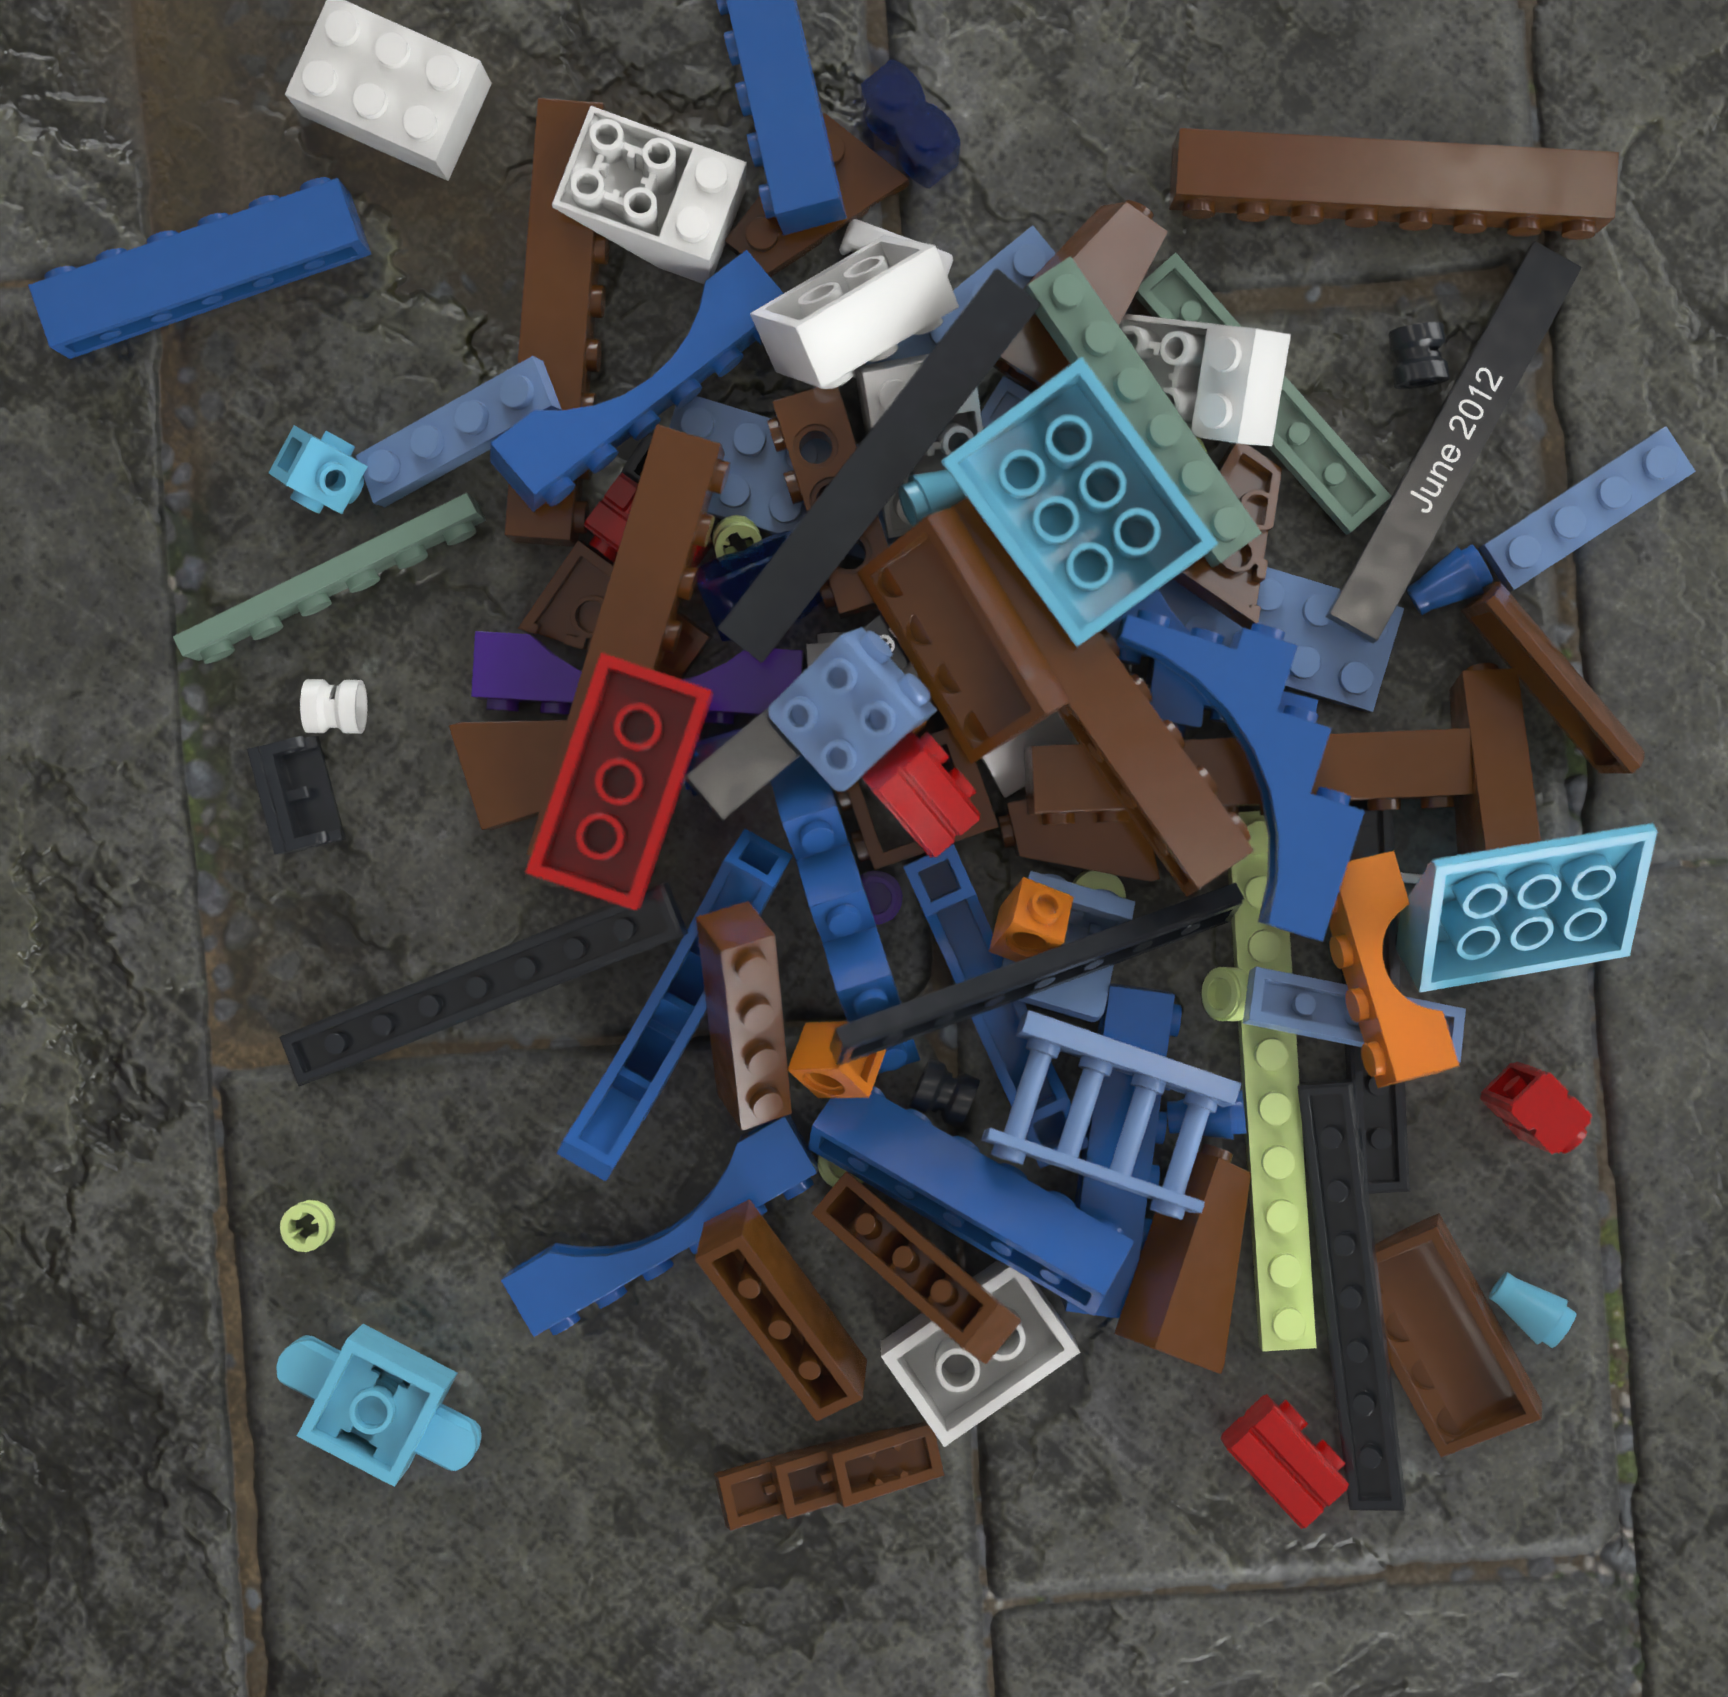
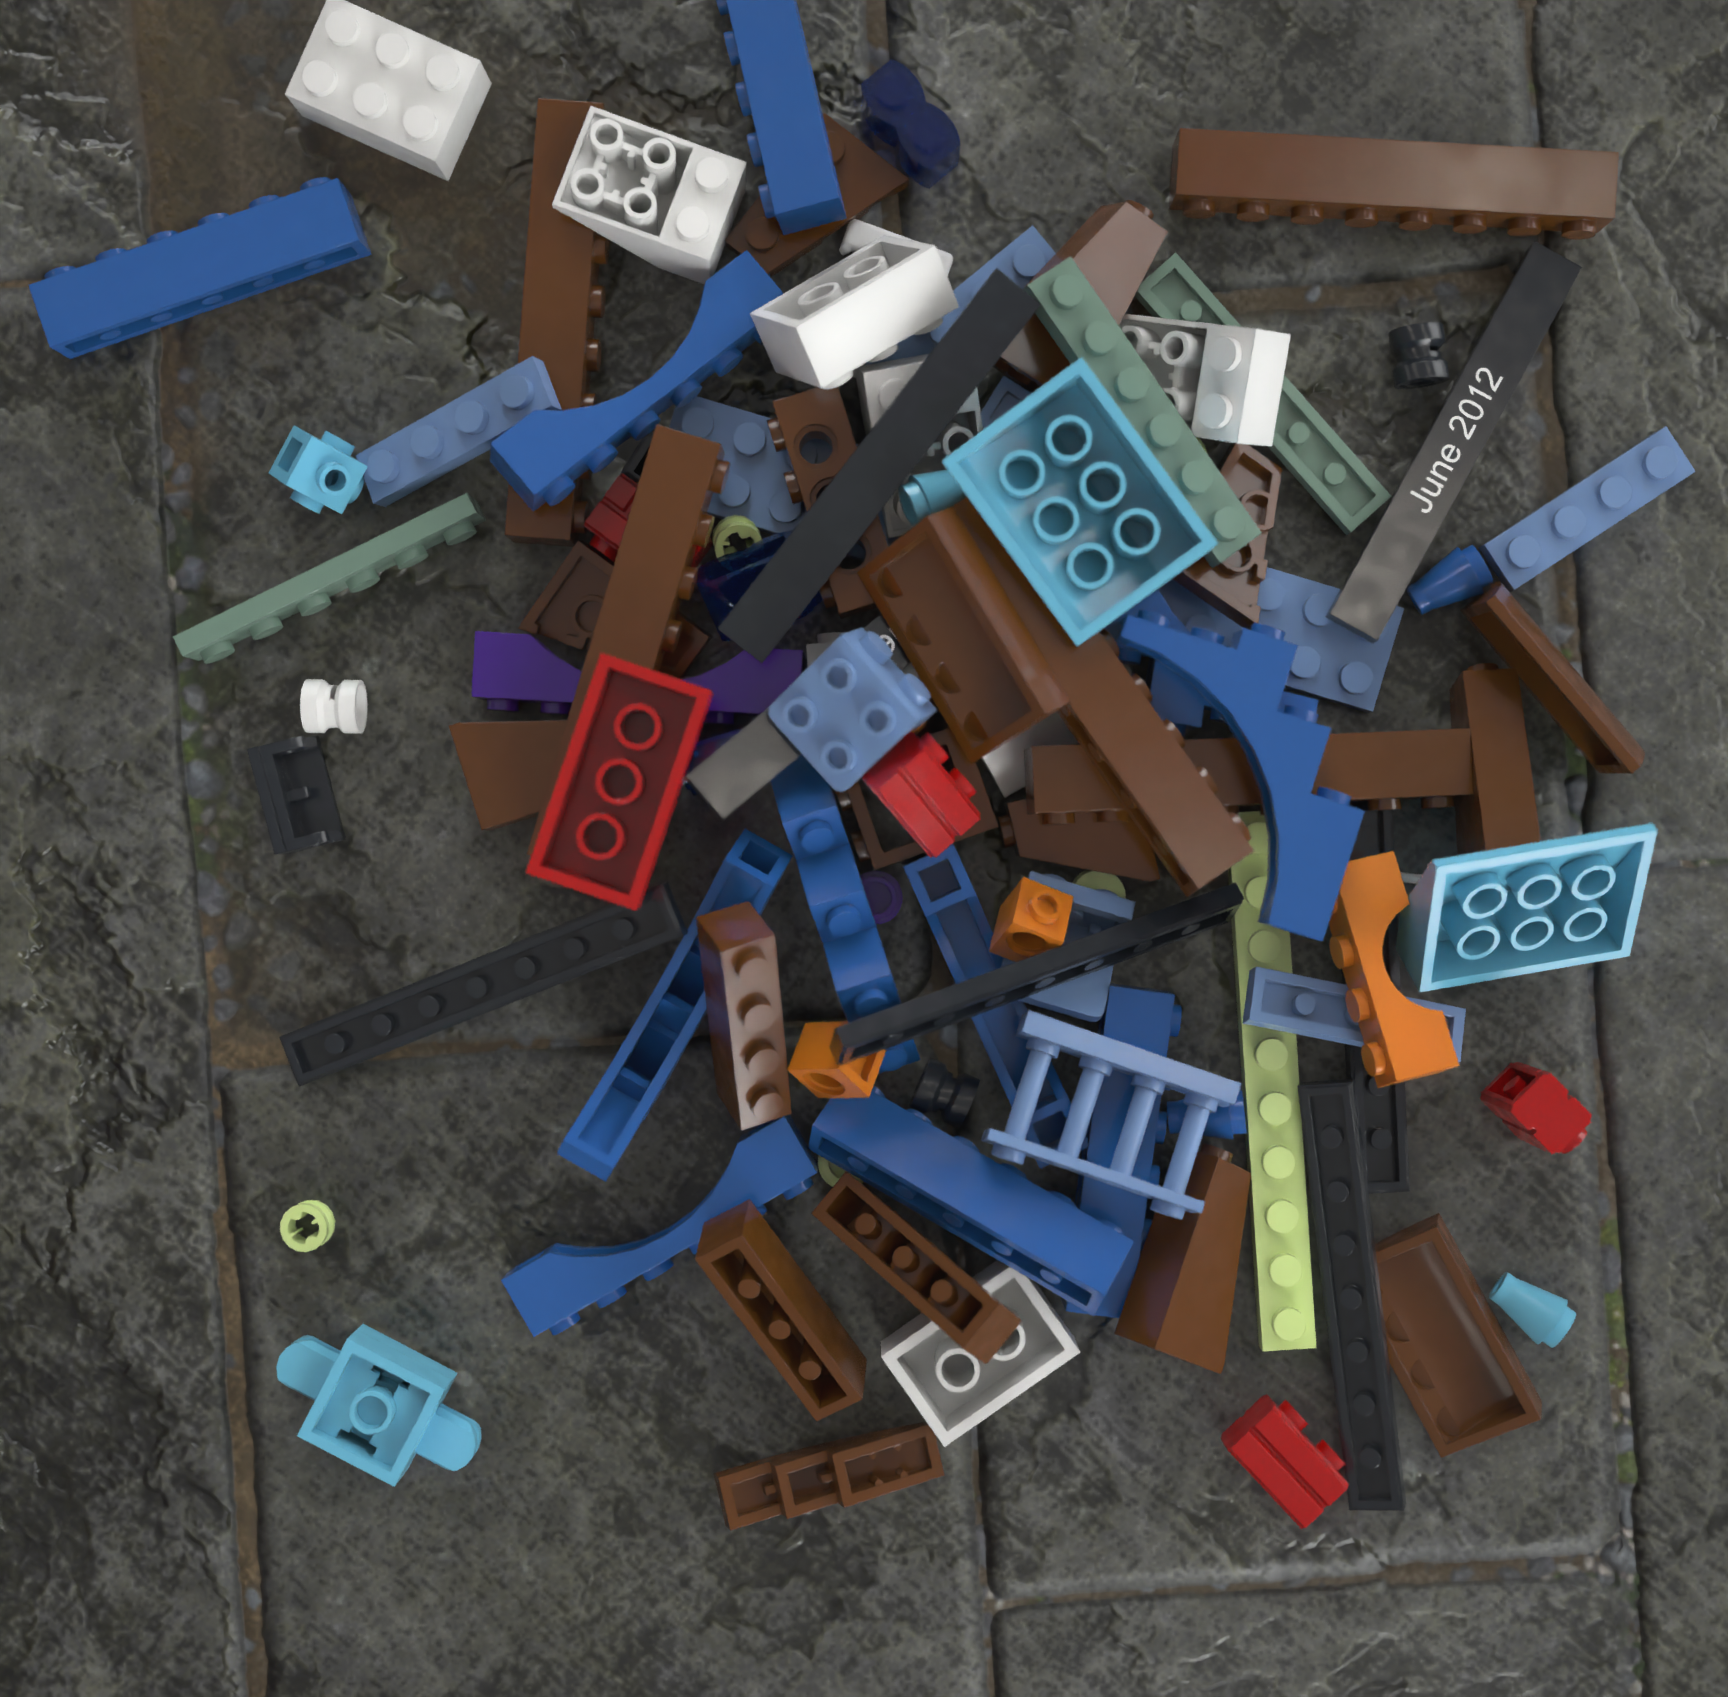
yellowish green tile [1202,967,1249,1021] -> none

